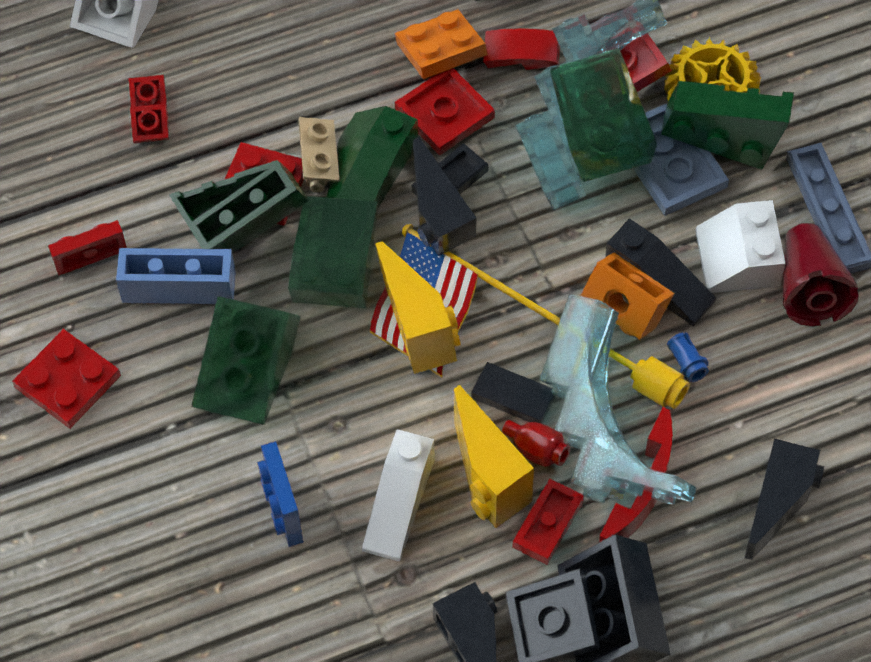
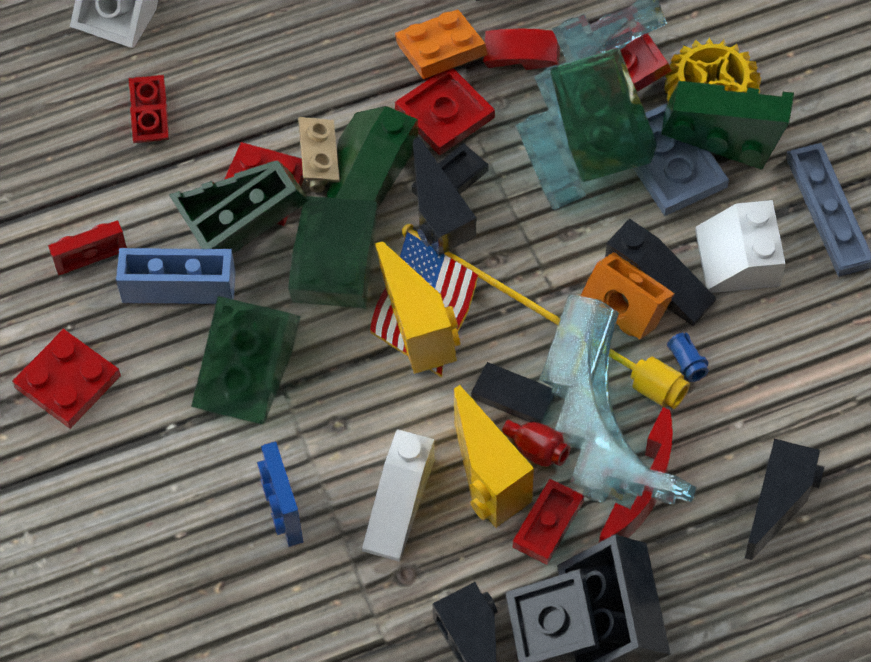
dark red cone [783,223,859,327] -> none

